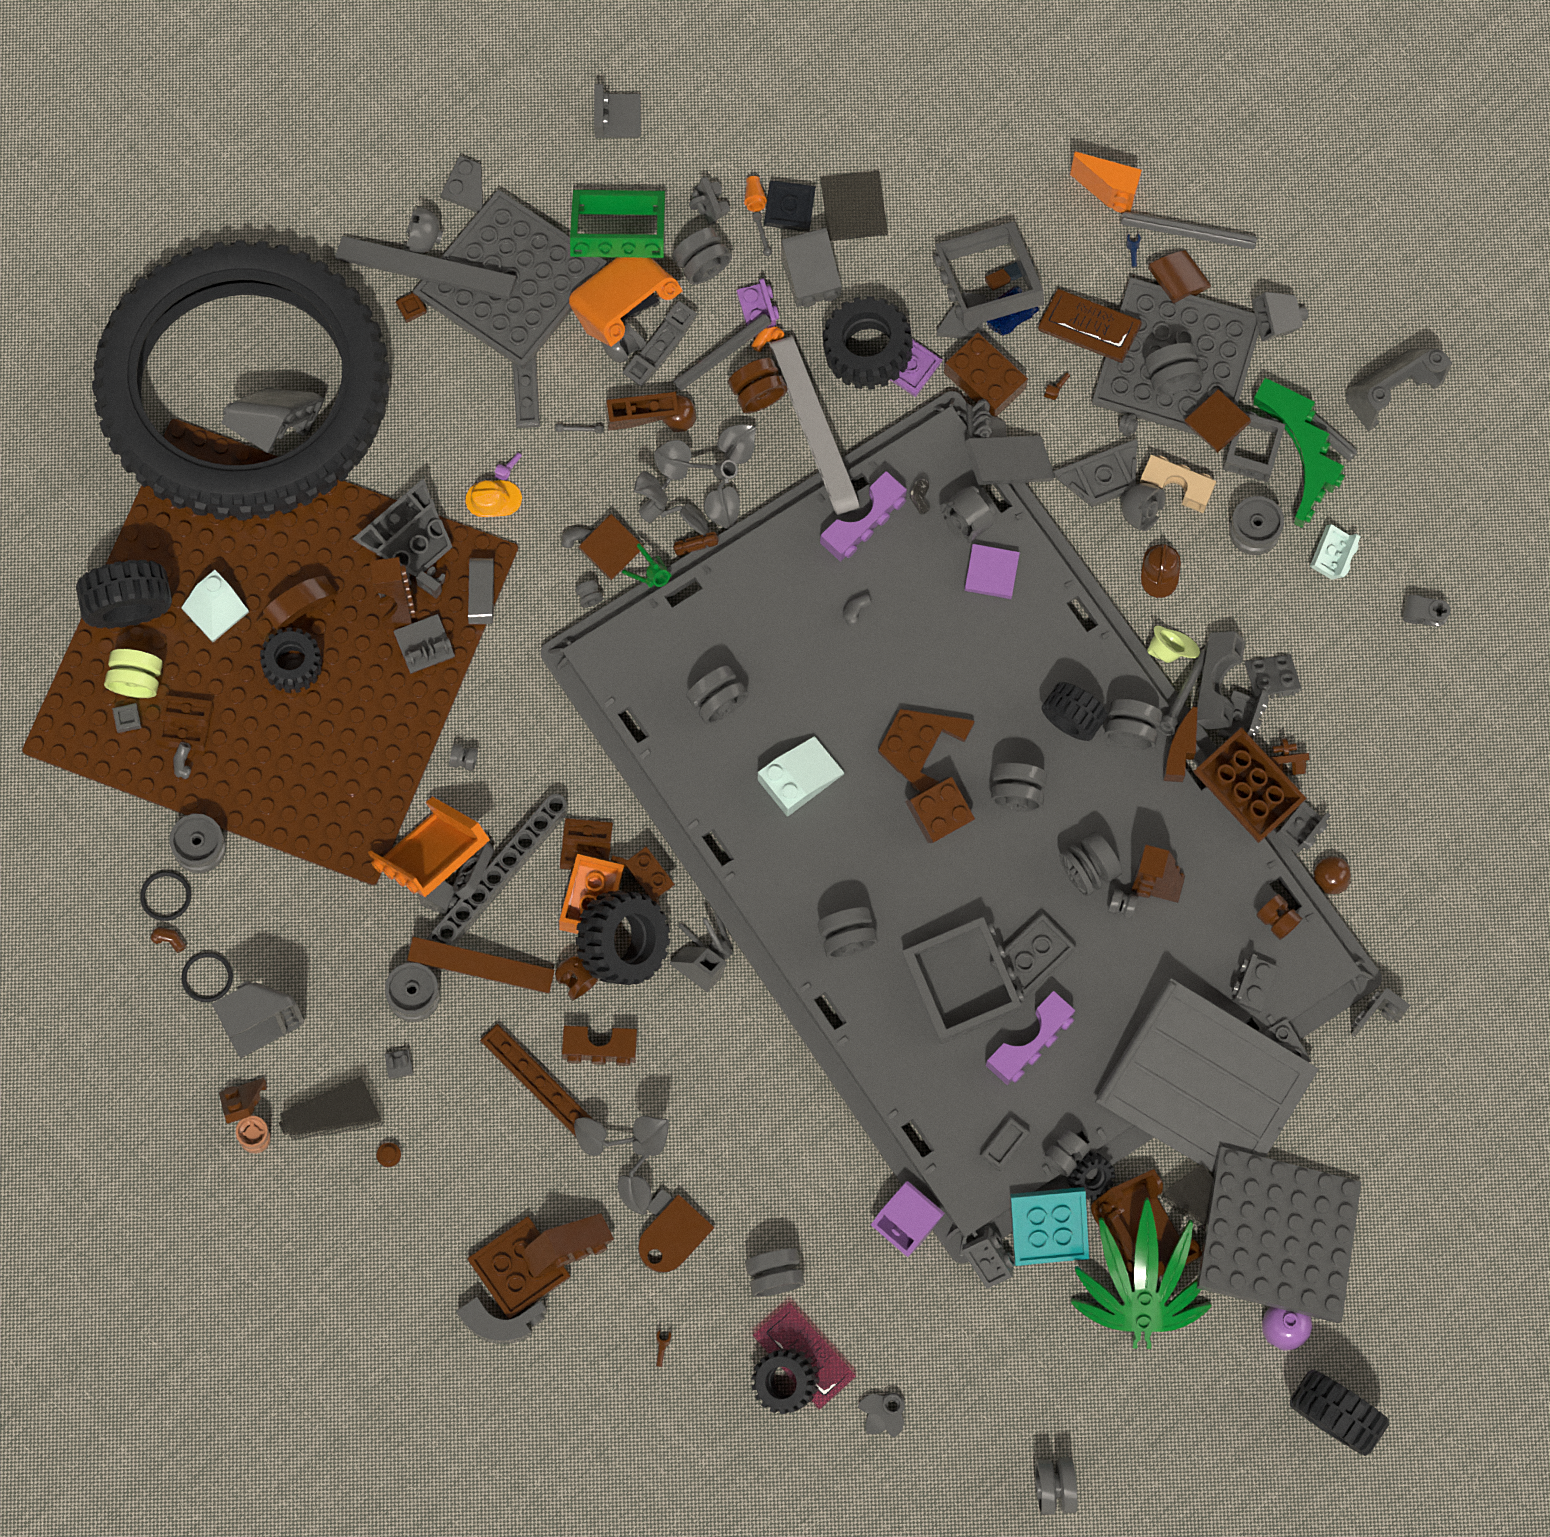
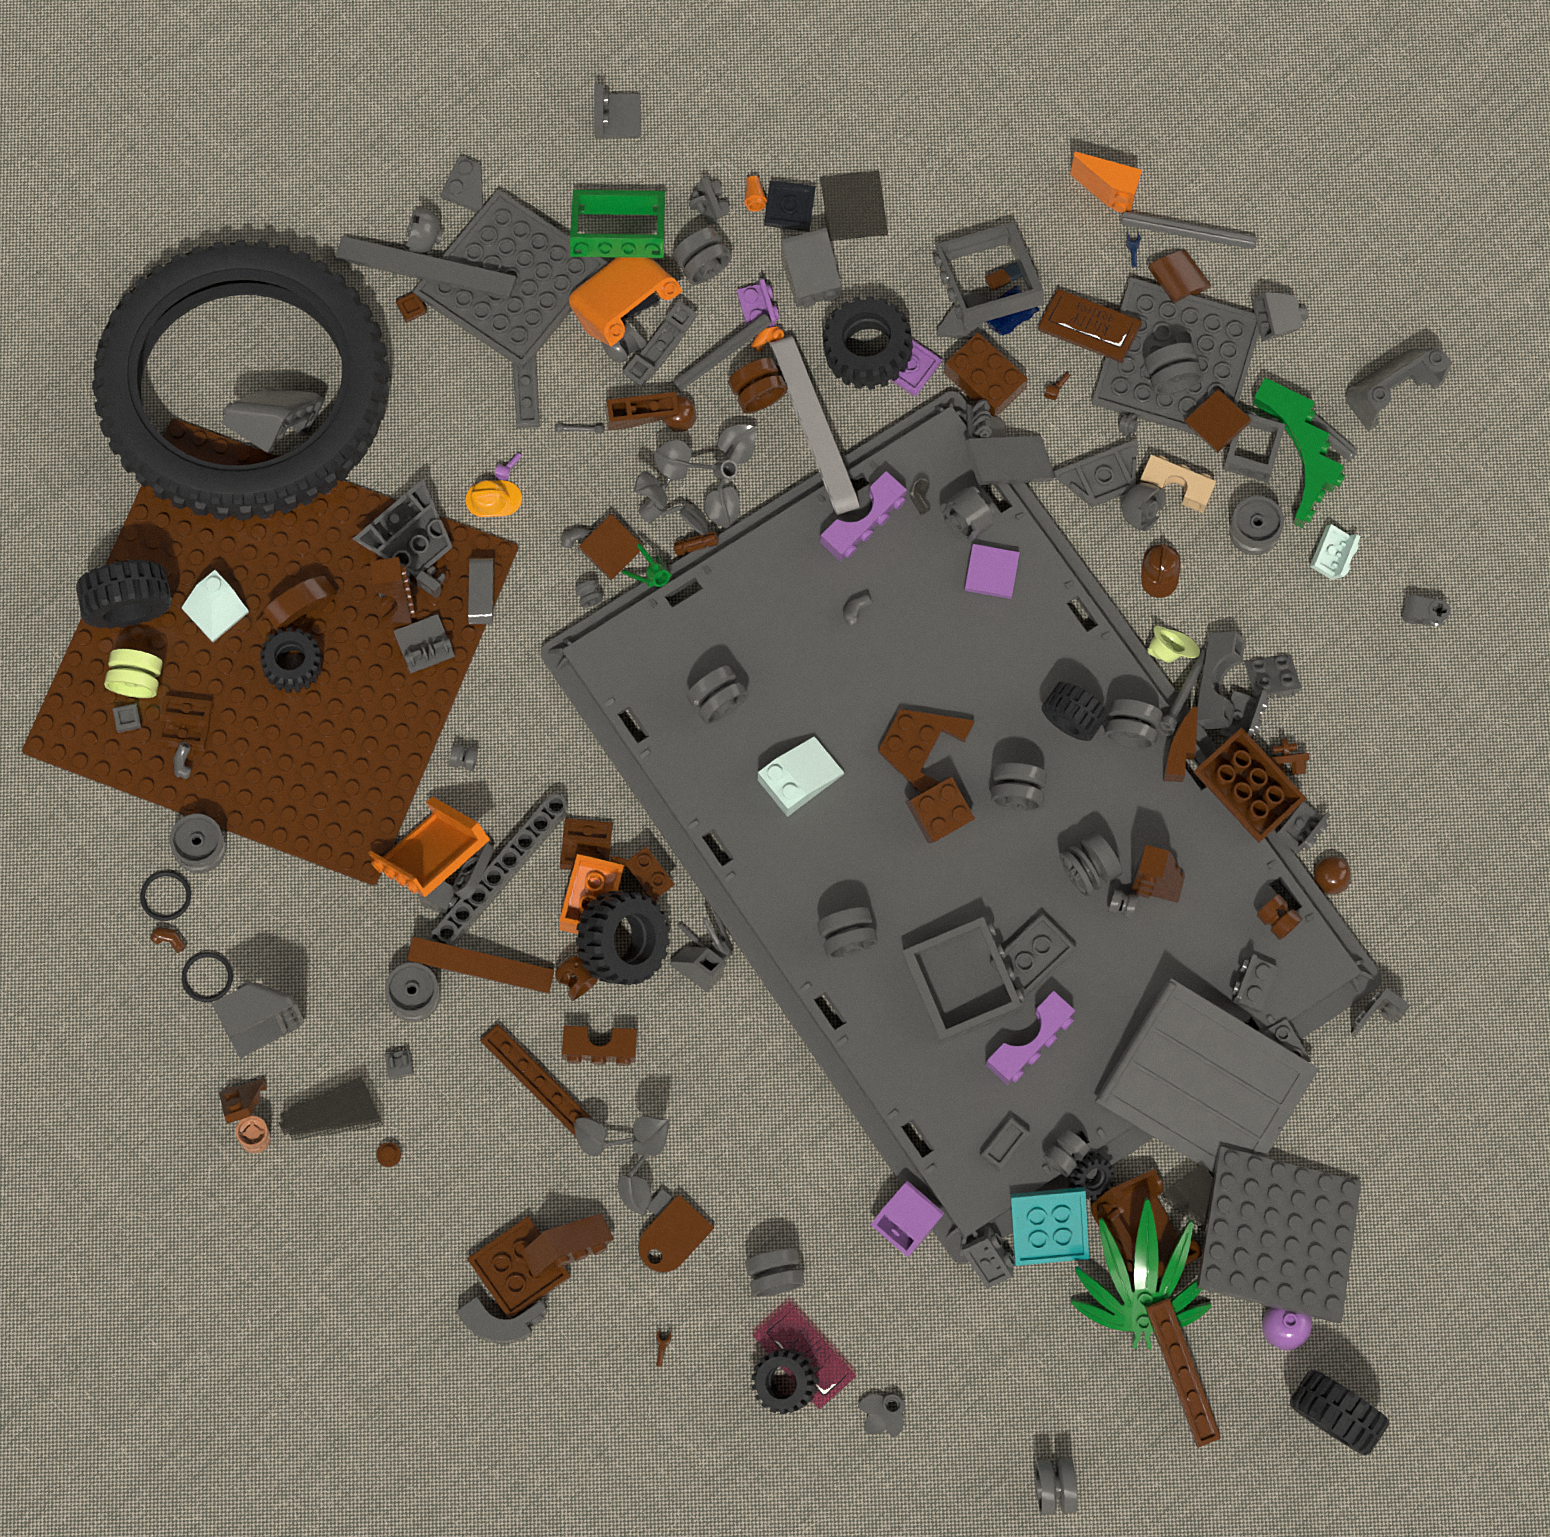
dark grey hinge [753,212,772,256] -> none
none -> reddish brown tile [1145,1298,1221,1448]

